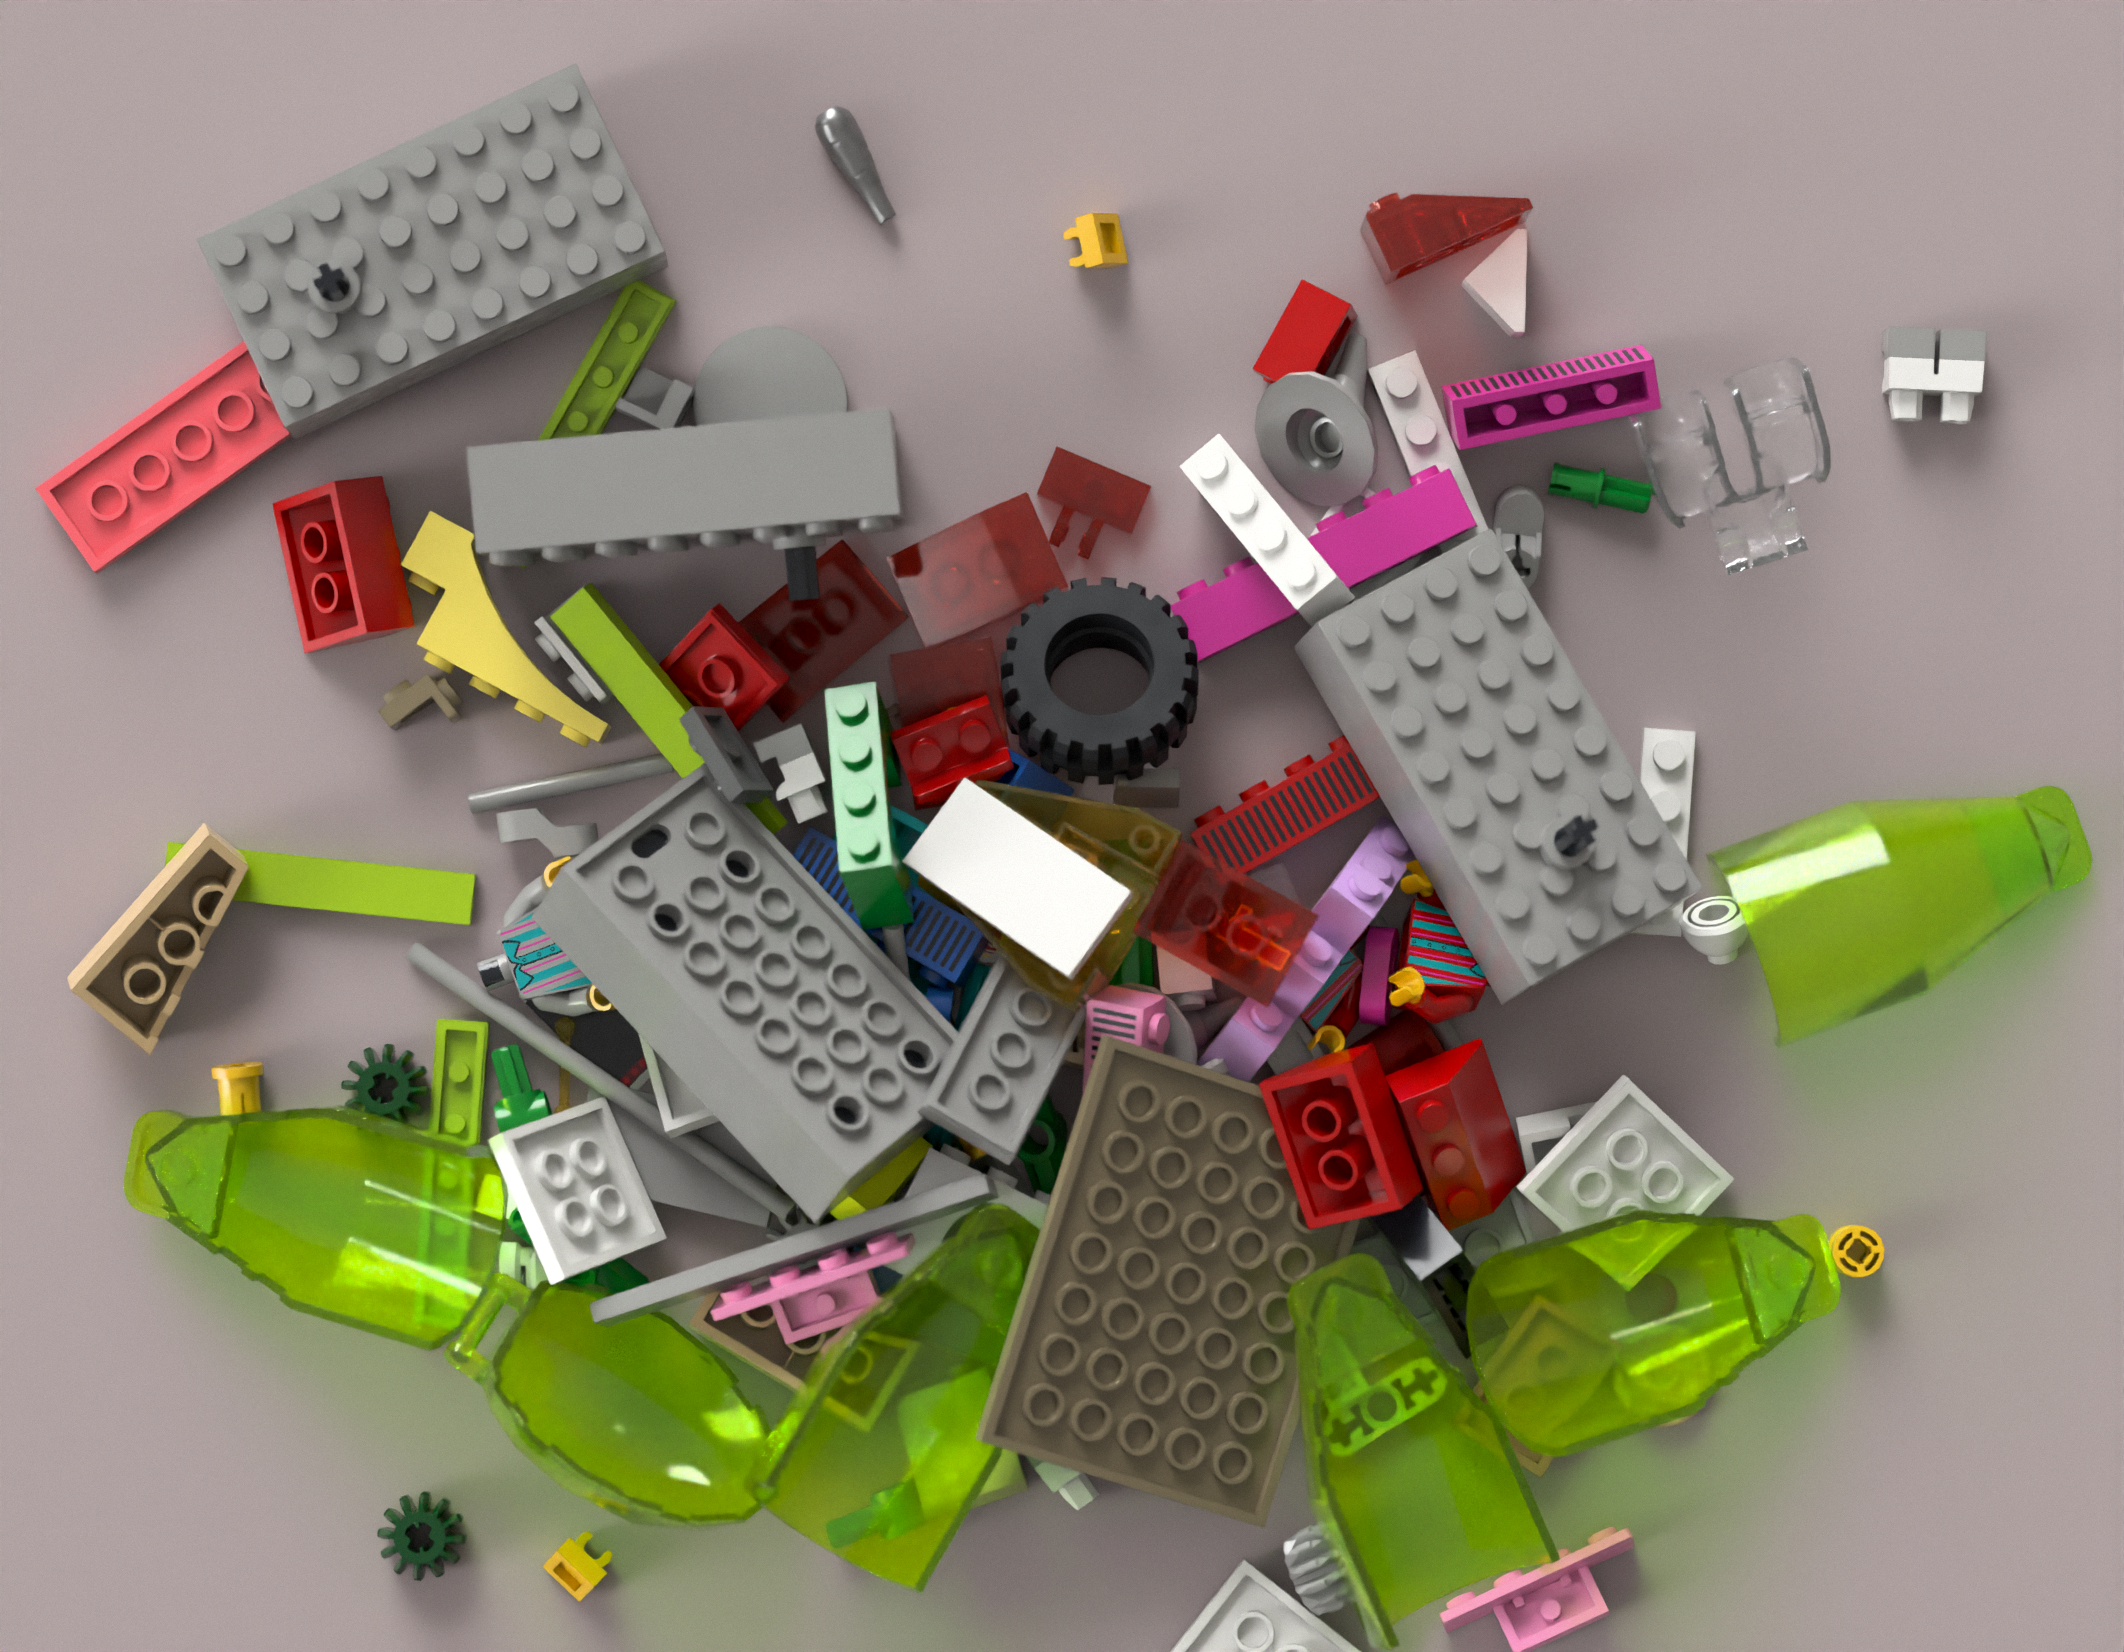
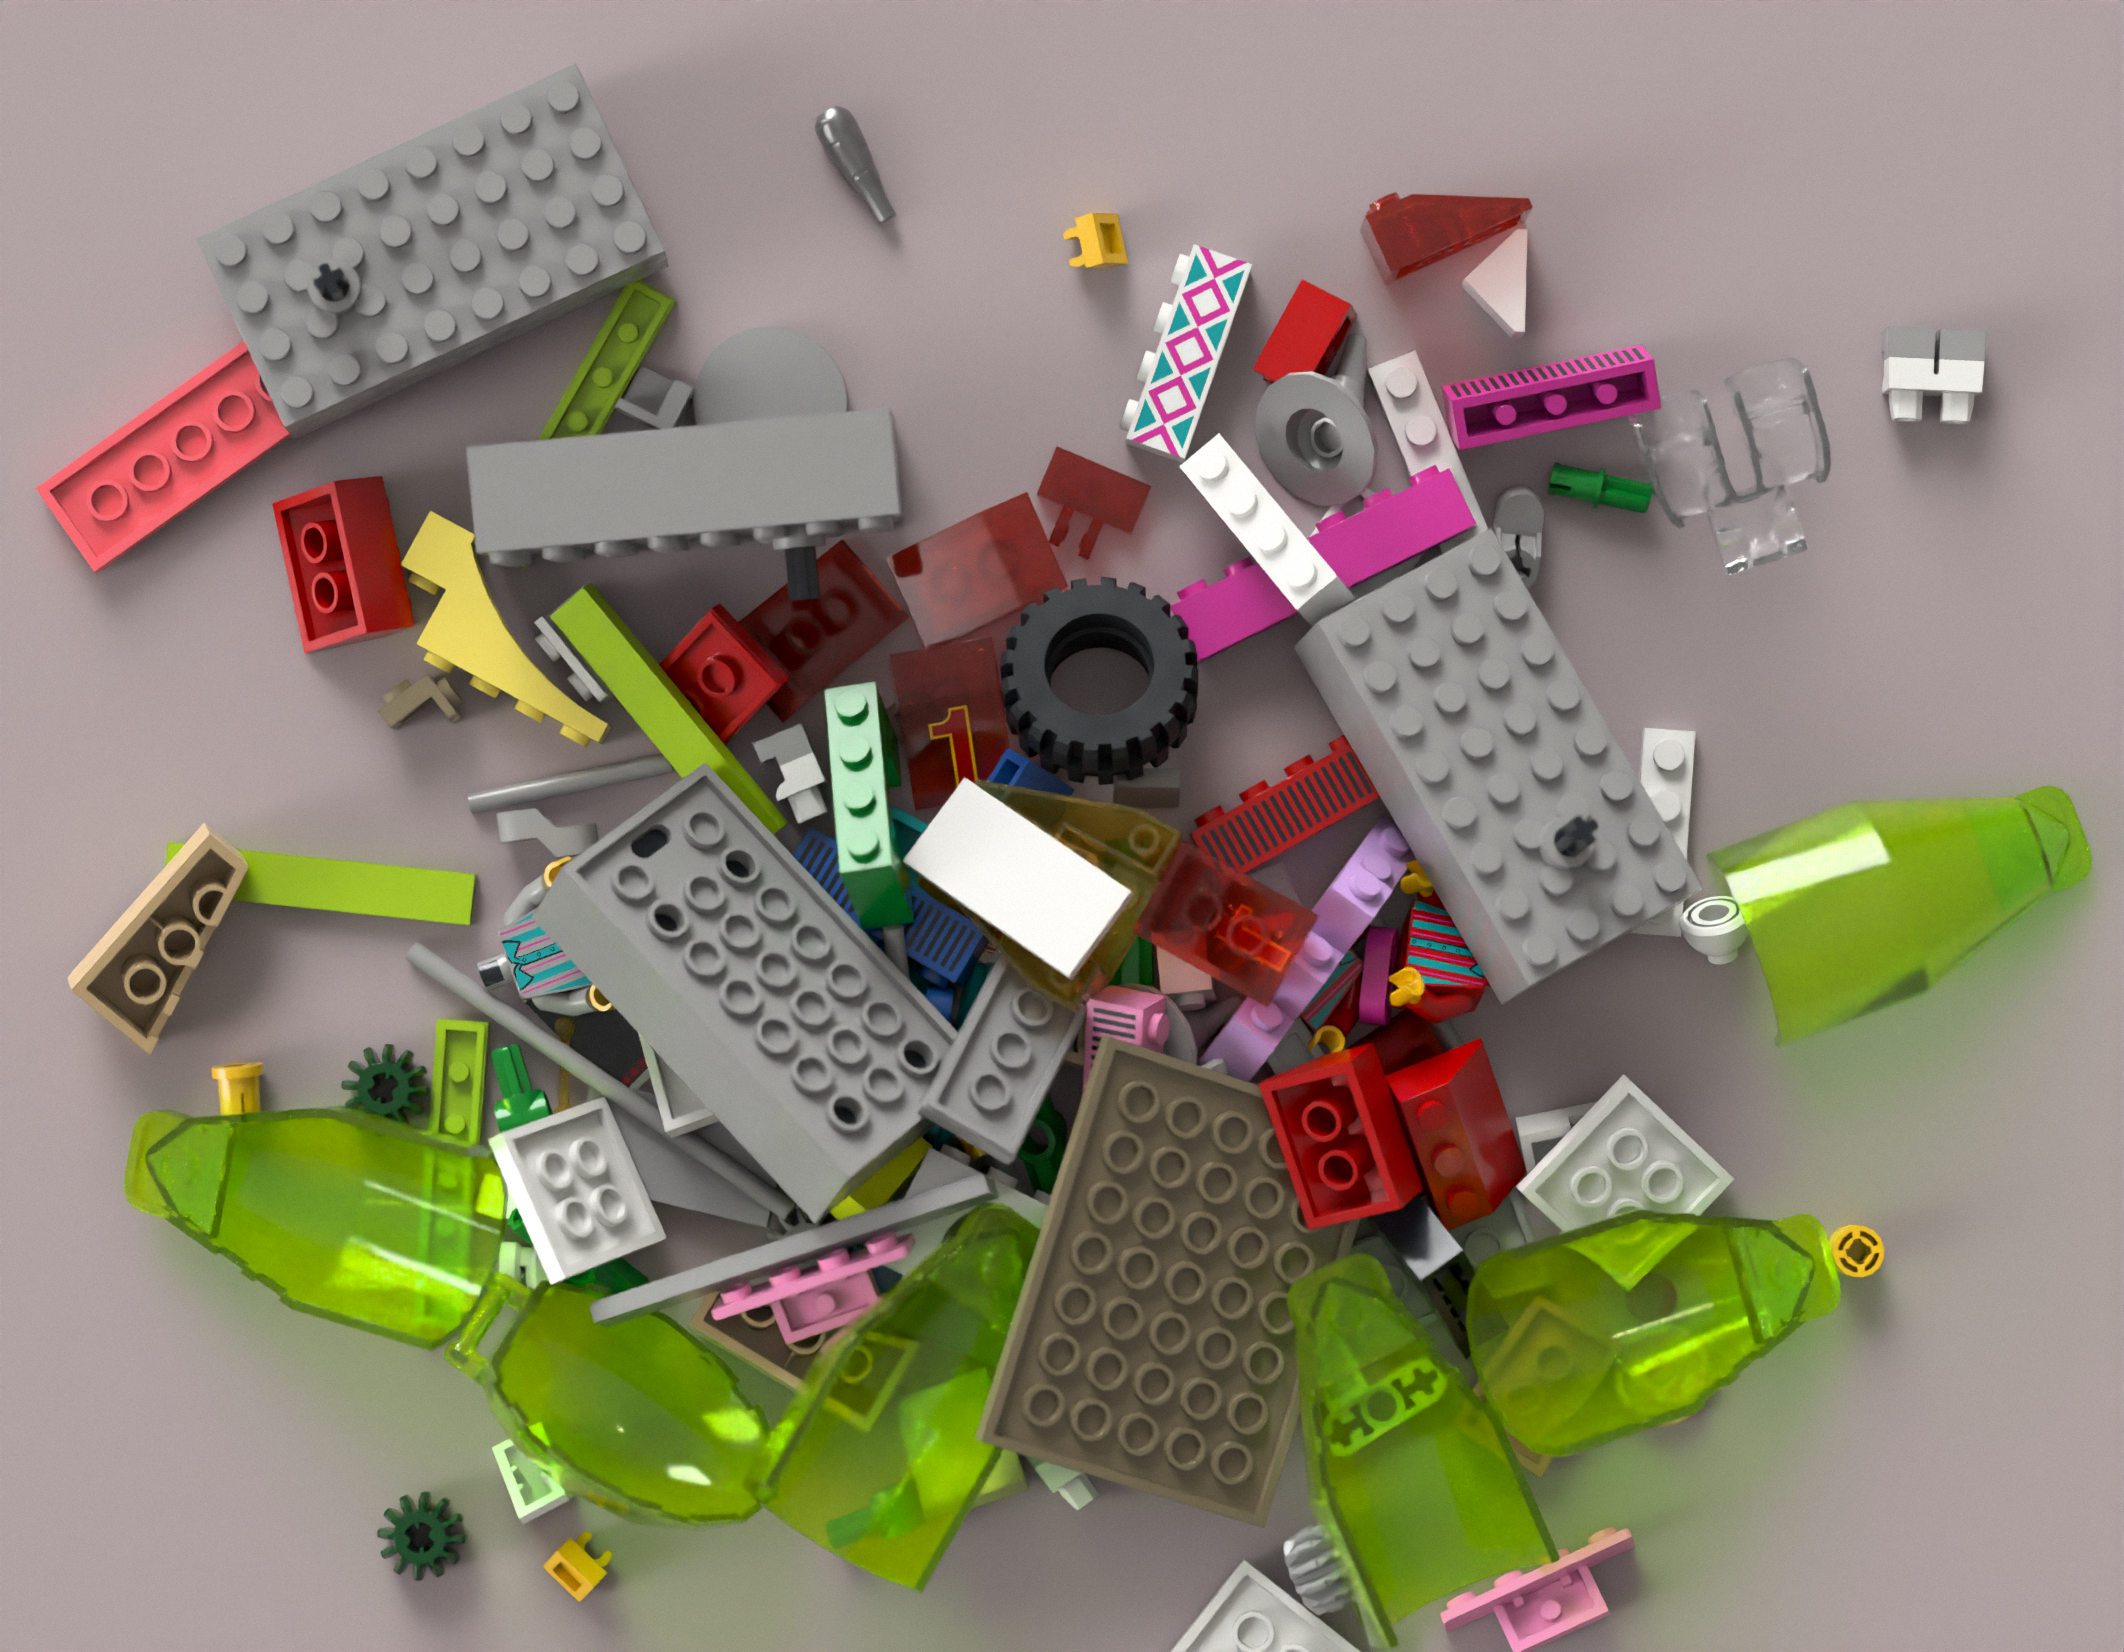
dark grey plate [679,707,774,803] -> none
red bracket [890,695,1014,805] -> none
none -> slope [492,1424,575,1524]
none -> brick [1120,244,1252,463]

